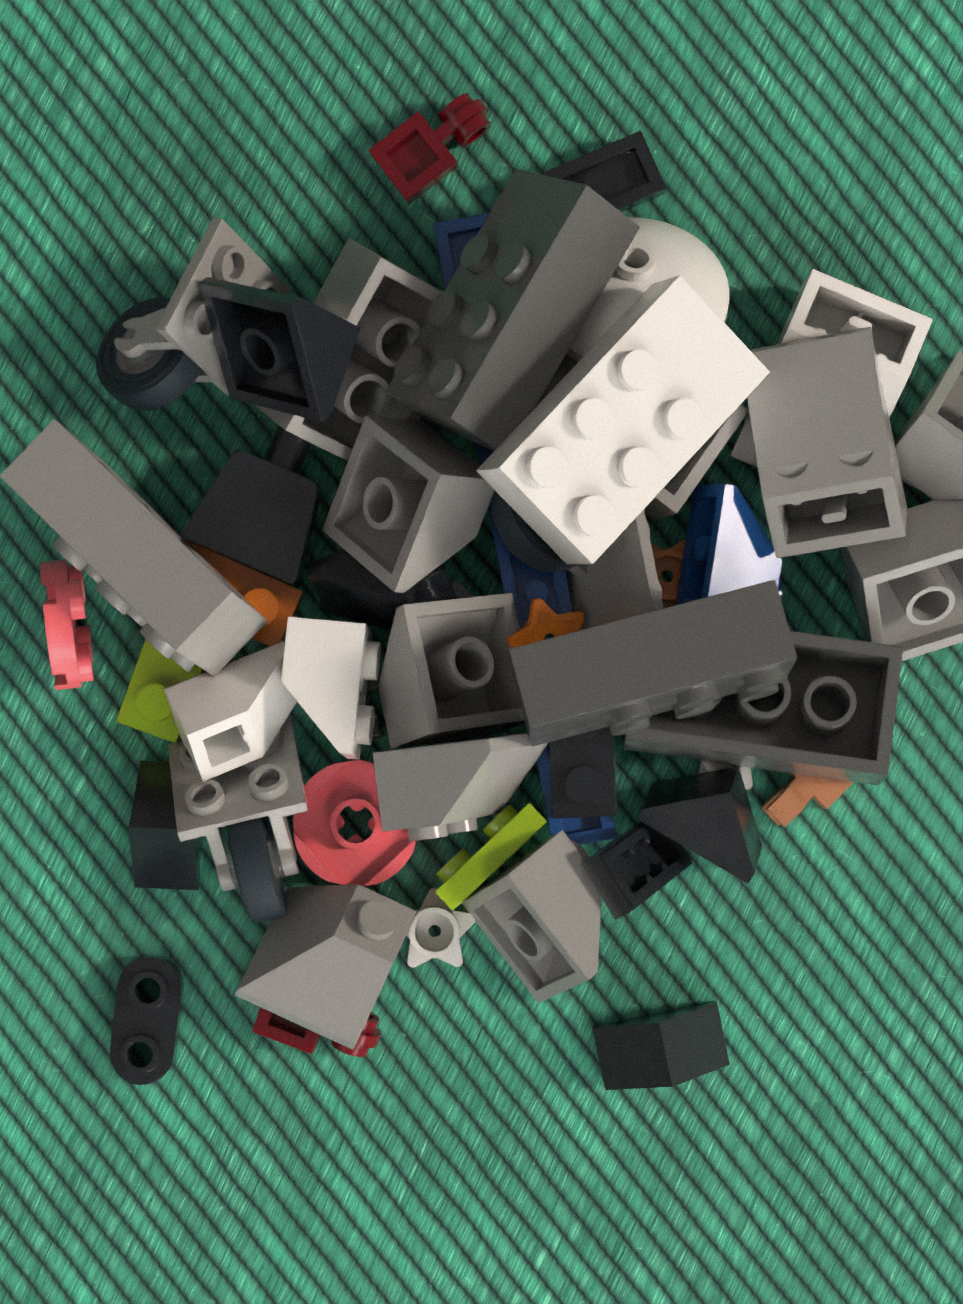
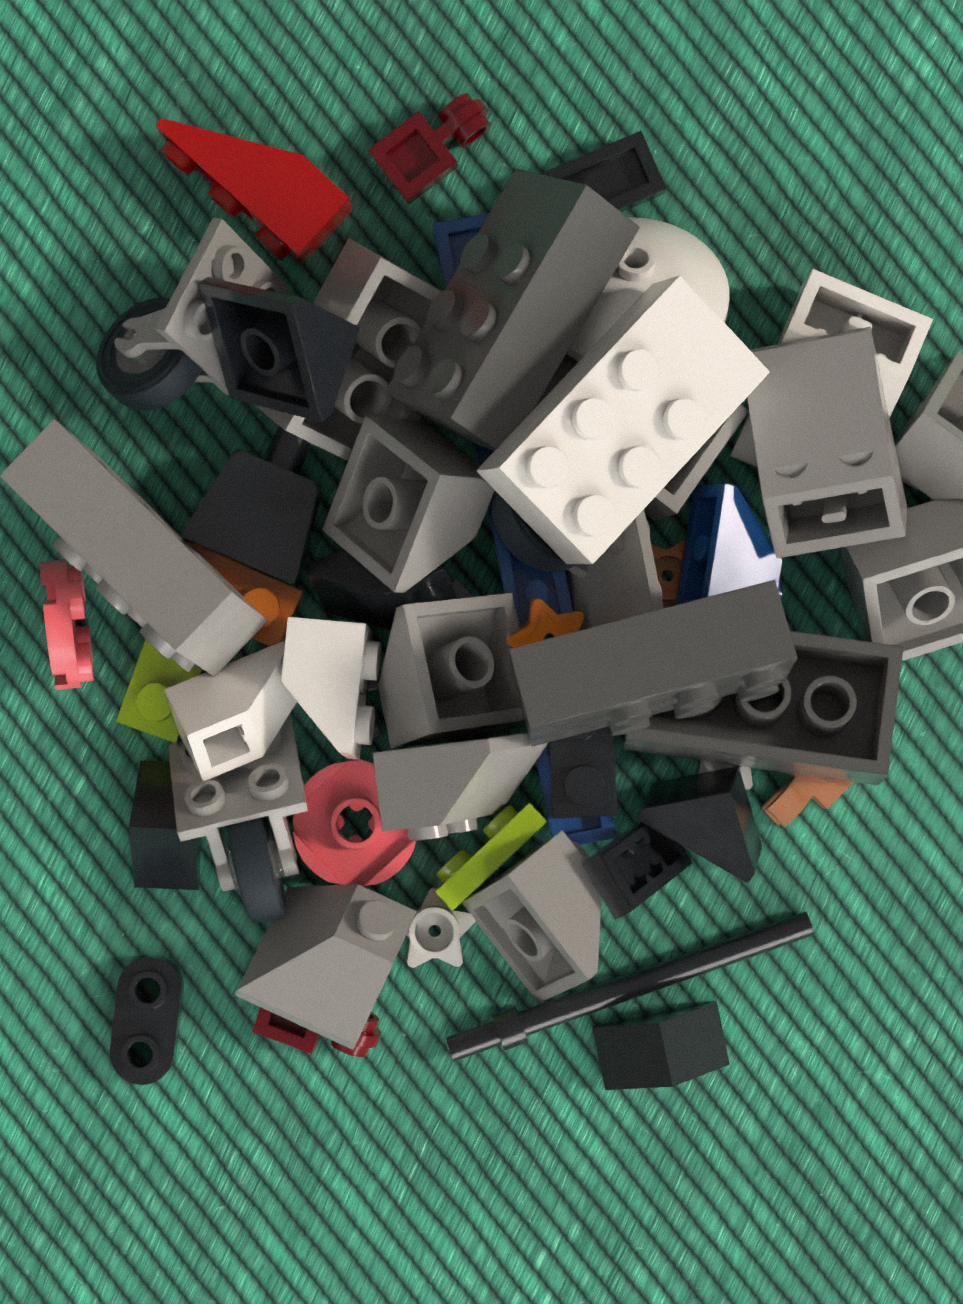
none -> red slope [155,118,353,266]
none -> black bar [446,911,814,1062]

